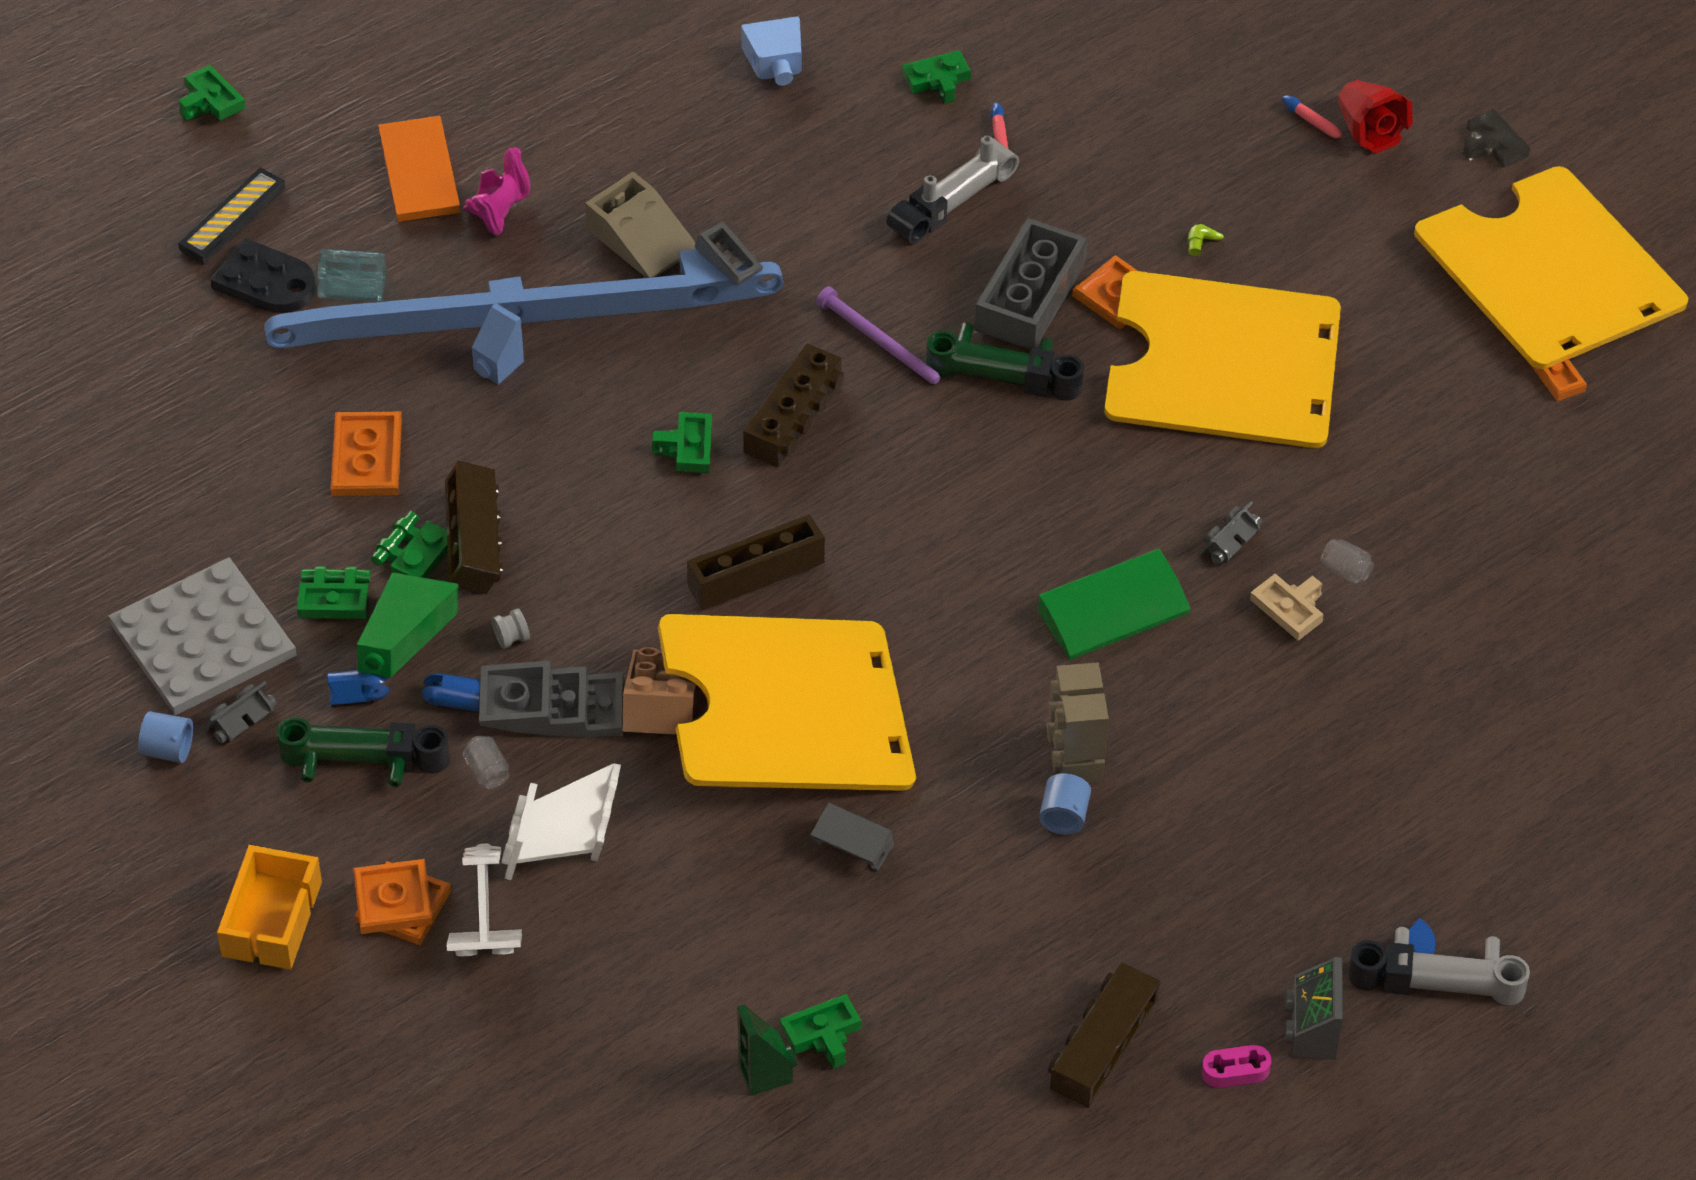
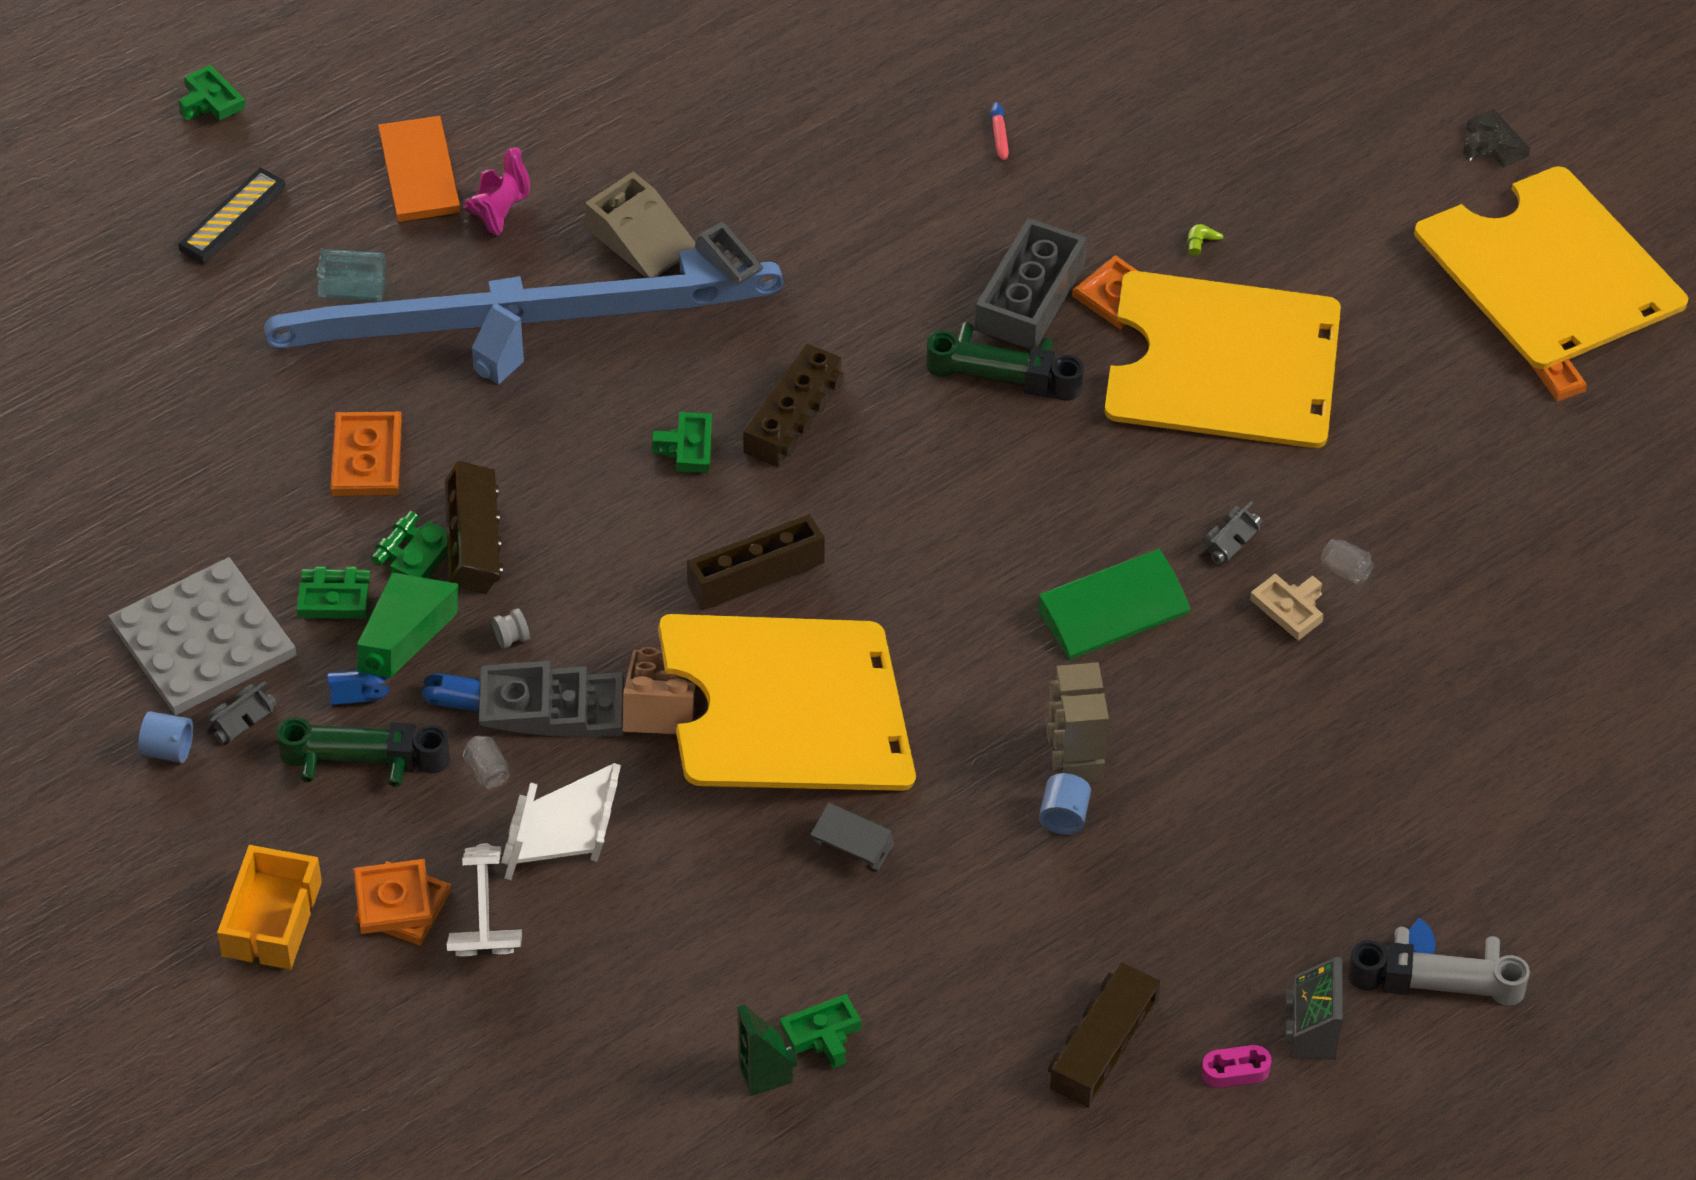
black plate [210,237,316,313] -> none
light blue torso [741,16,802,86] -> none
medium lavender bar [816,286,940,384] -> none
light grey piece [886,136,1019,244] -> none
green hinge [902,50,971,104] -> none
coral piece [1281,95,1342,138] -> none
red cone [1338,80,1413,154] -> none

